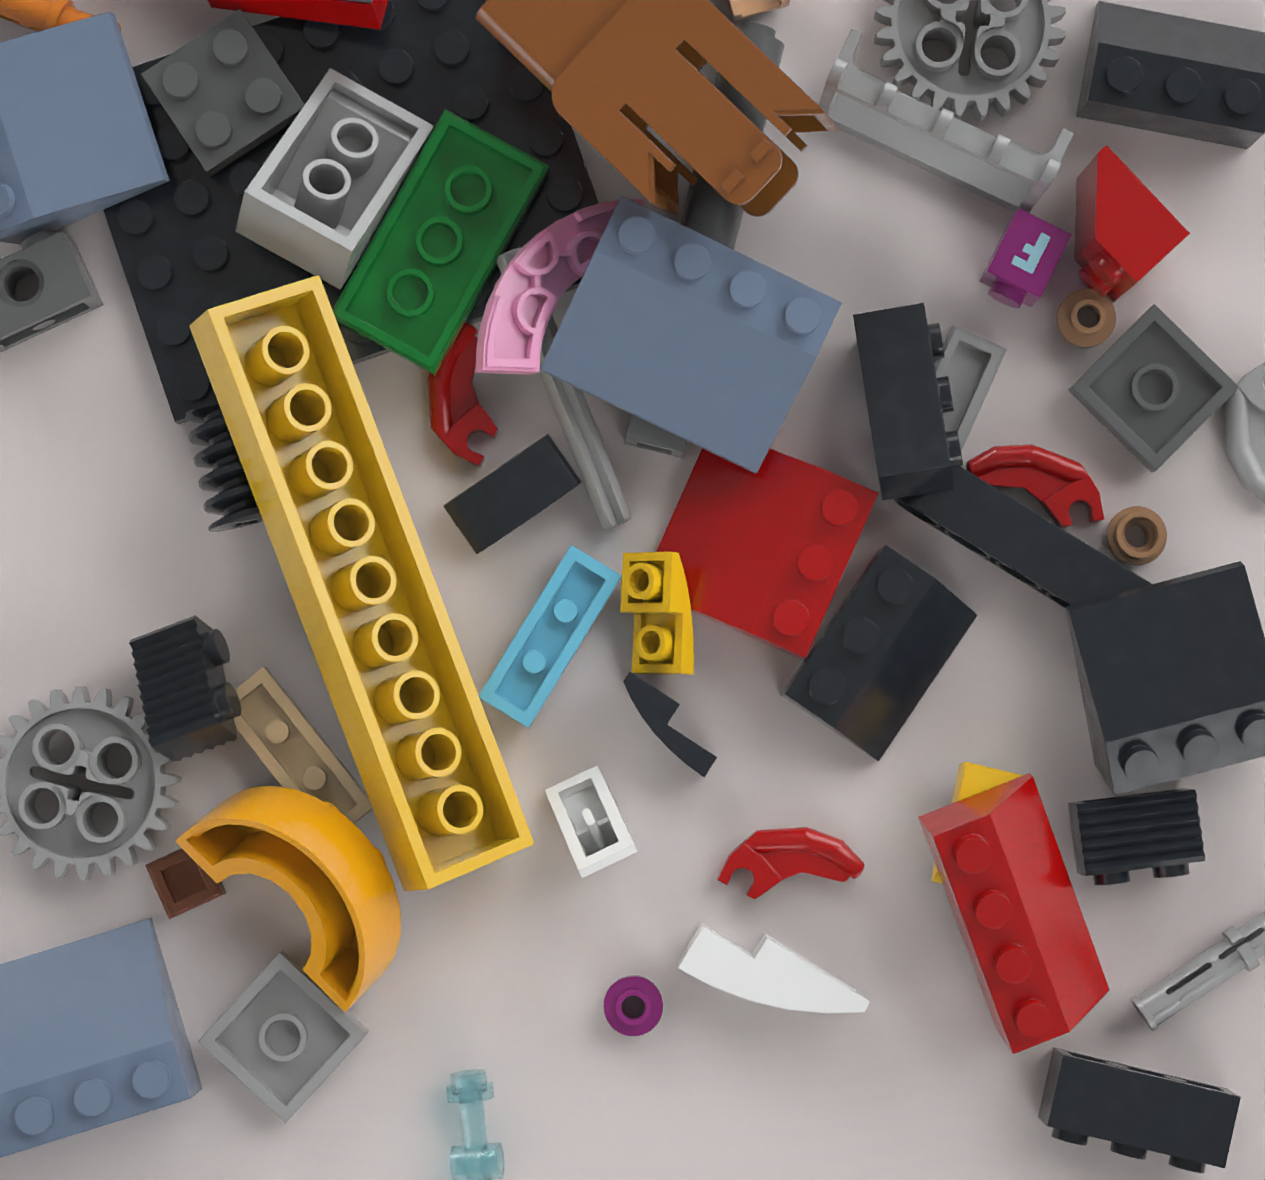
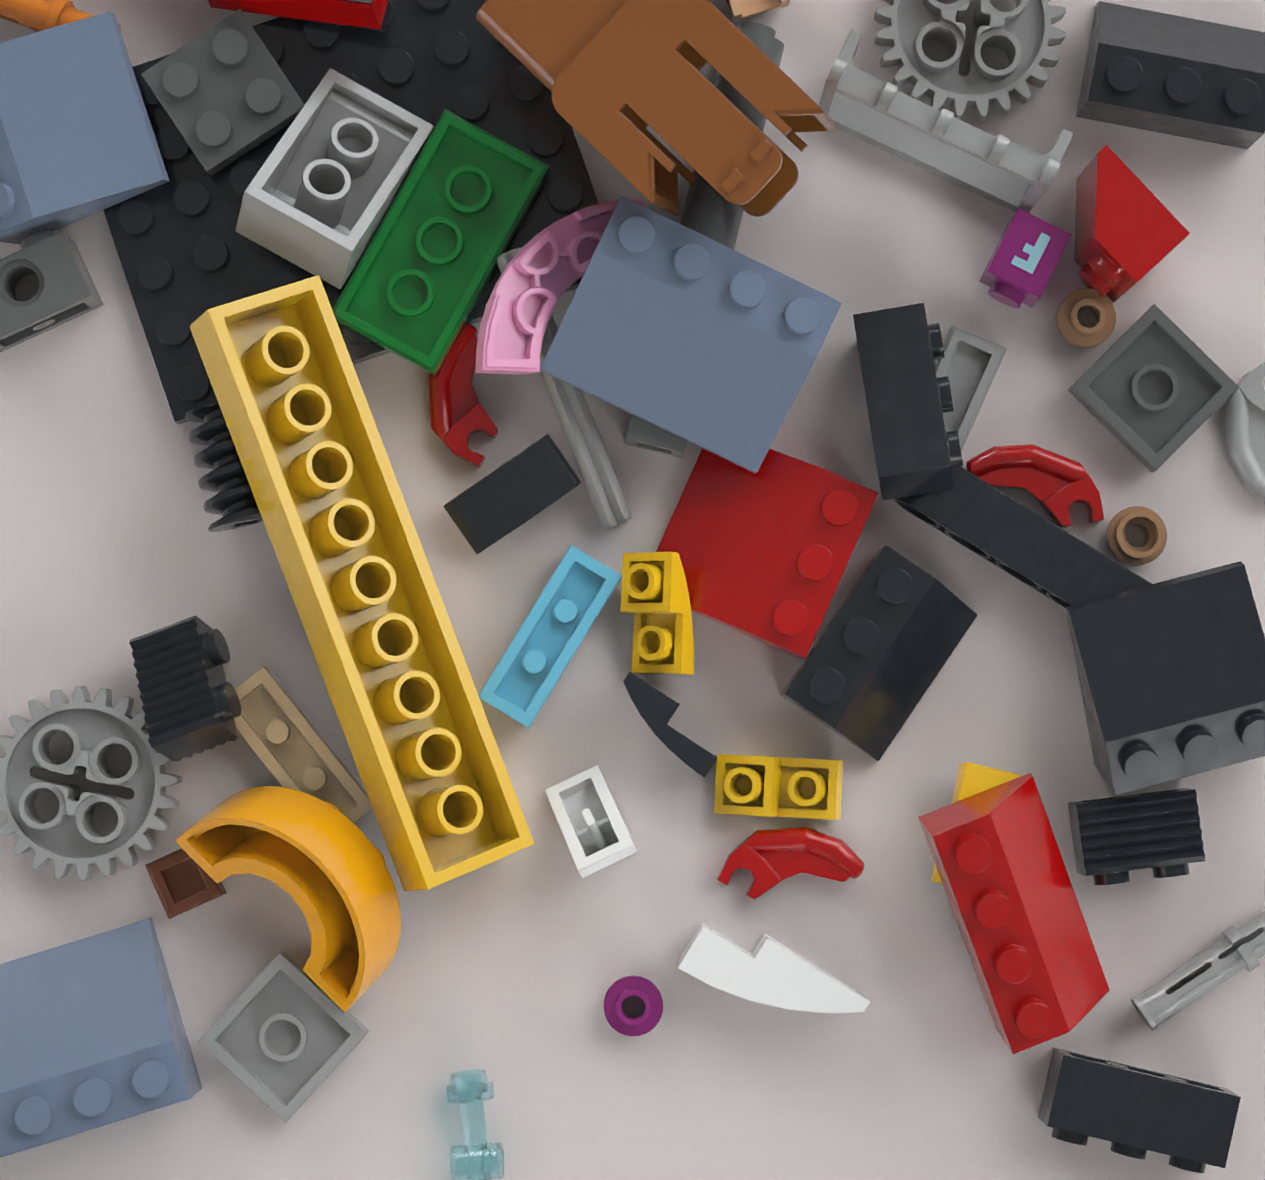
none -> yellow slope [714,754,844,820]

